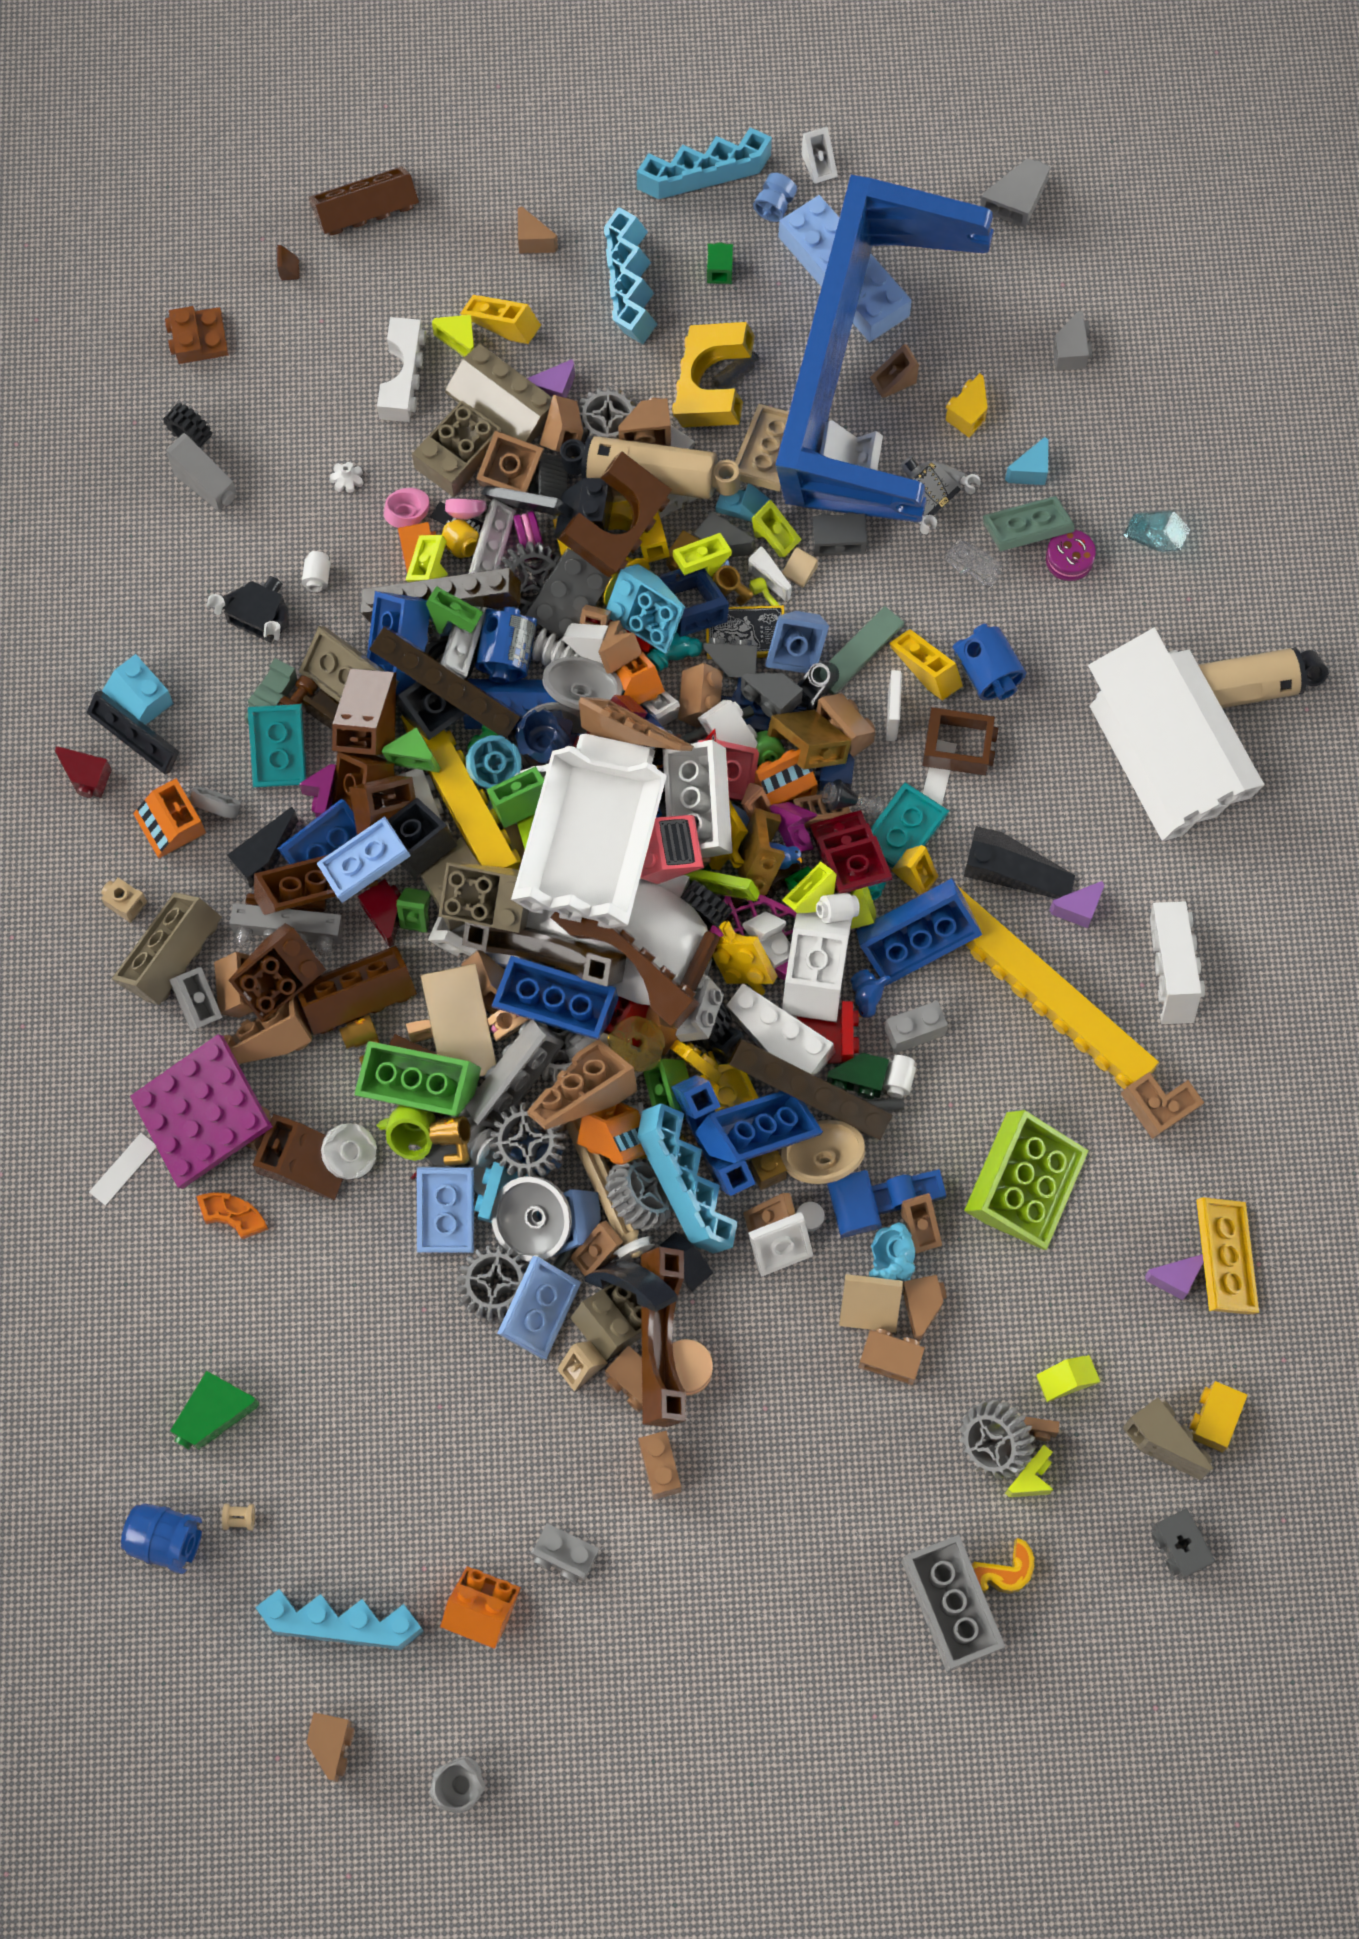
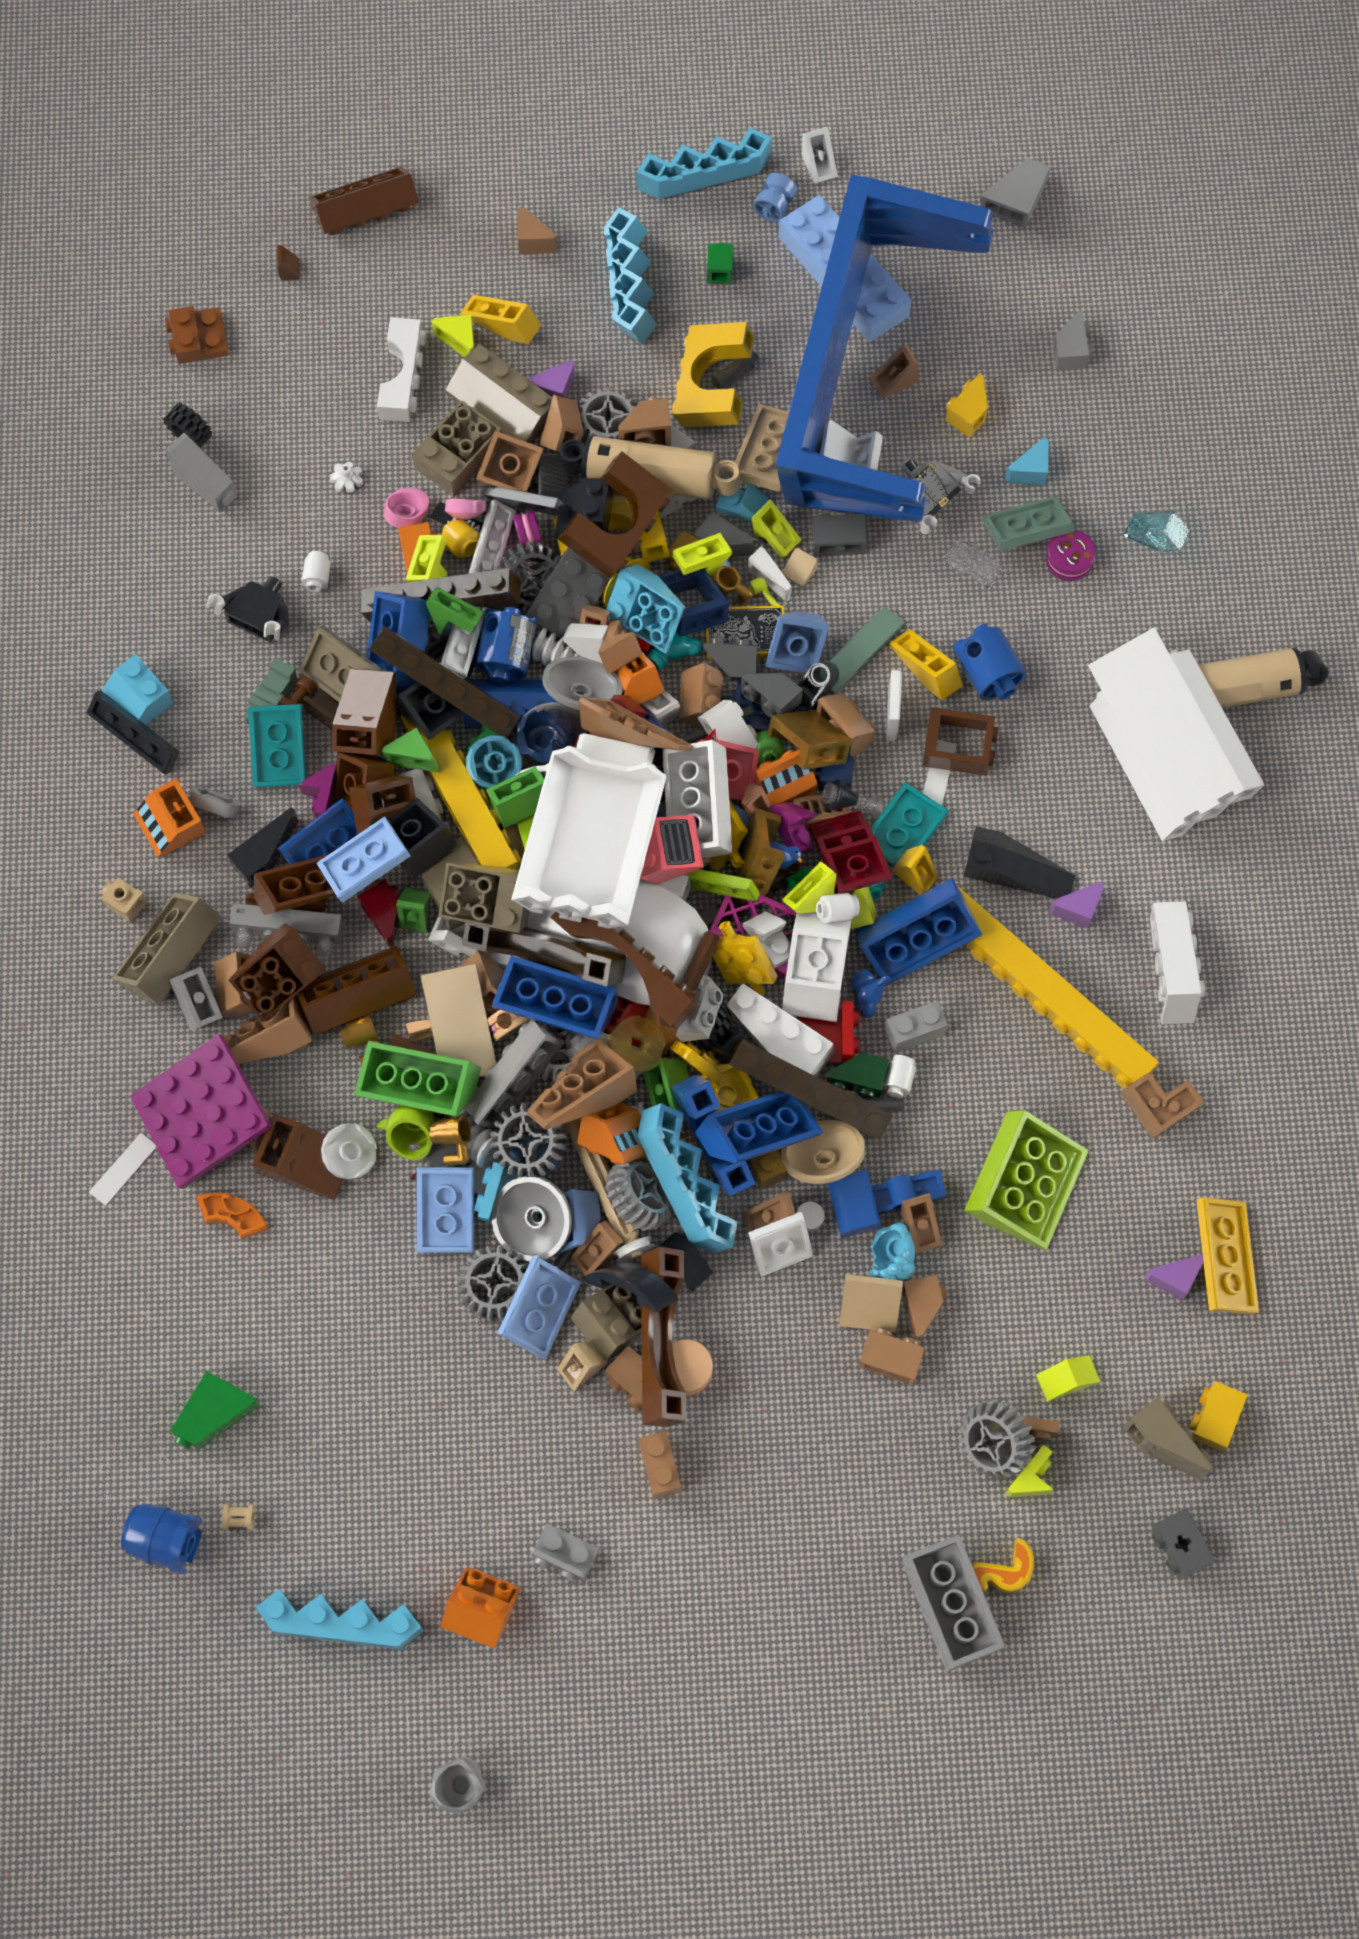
dark red slope [54,746,112,798] -> none
medium nougat slope [306,1712,355,1782] -> none
black tyre [680,880,733,928] -> none

